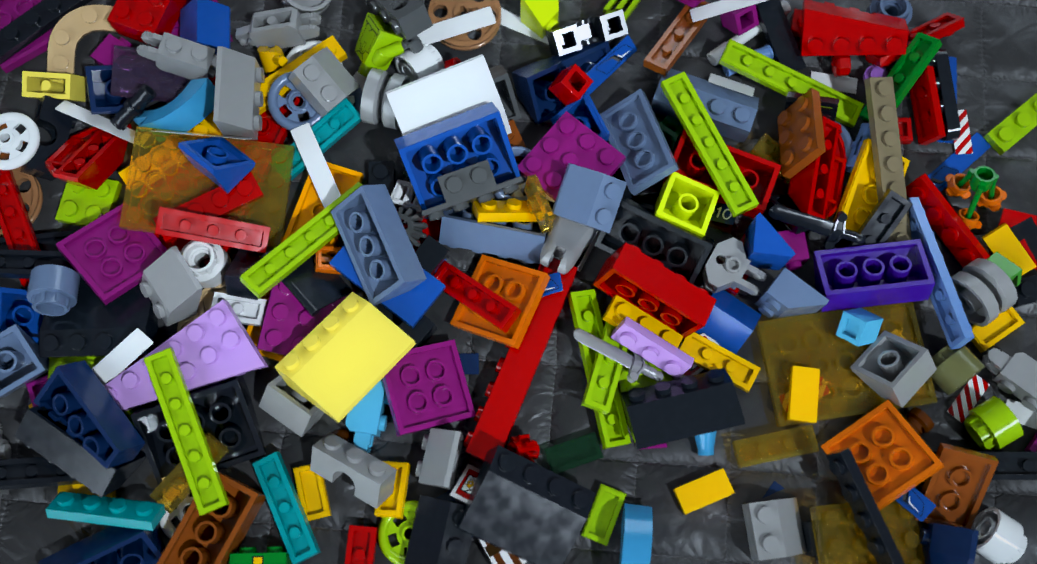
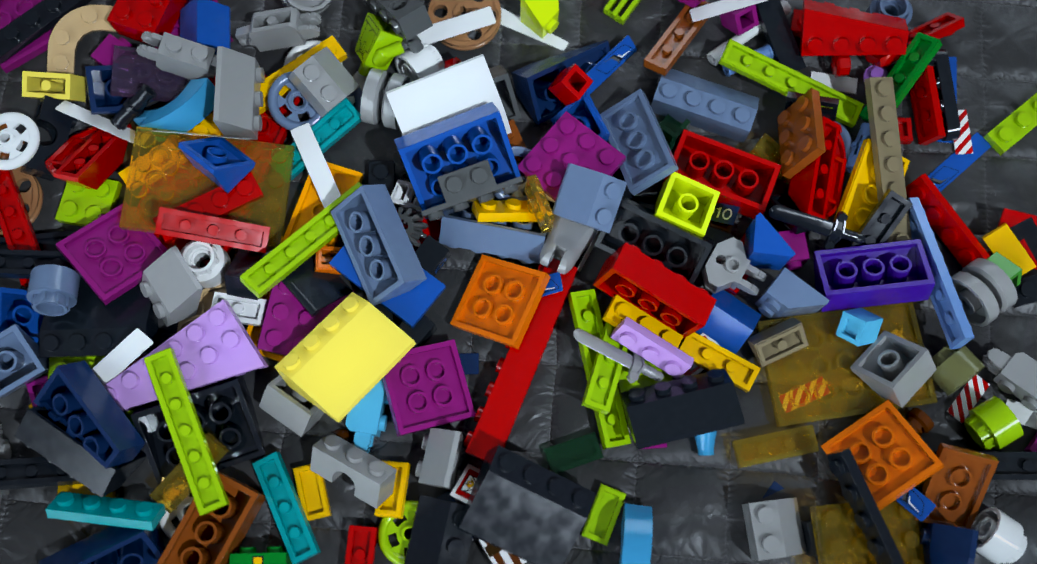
yellow piece [257,45,288,73] -> none
red plate [434,261,522,333] -> none
red gear [506,434,540,463] -> none
arch [545,9,629,56] -> none
lime plate [660,71,759,217] -> none
yellow tile [673,468,735,515] -> none
white sticker [708,73,755,97] -> none
yellow tile [787,365,820,424] -> none
plant [945,166,1007,231] -> none
yellow tile [971,307,1025,353] -> none
none -> dark tan slope [747,317,809,367]

